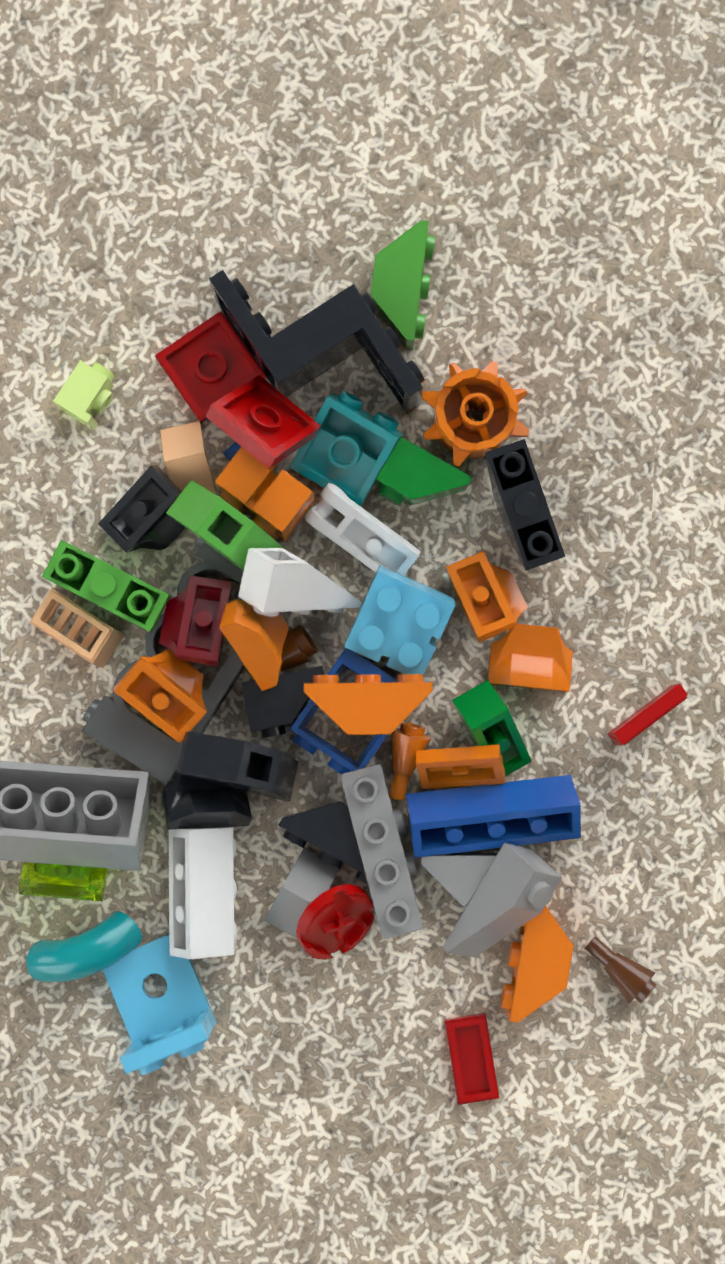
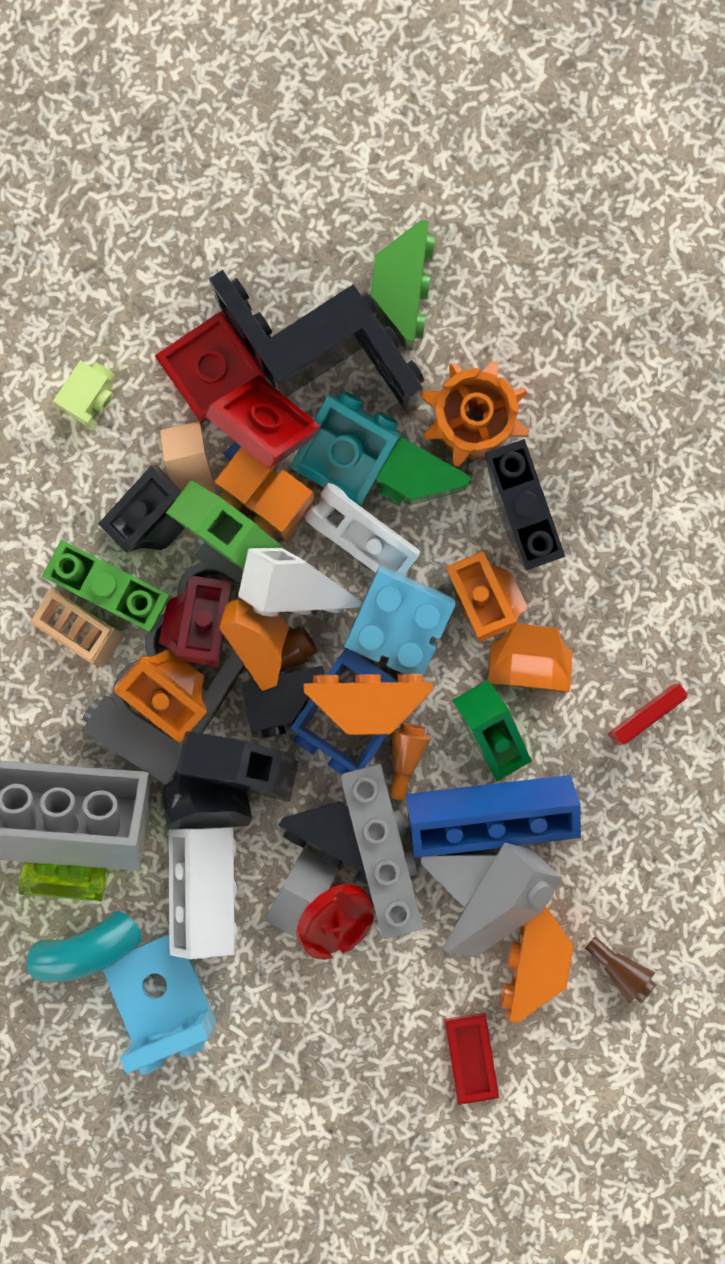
orange tile [416,745,505,789] -> none

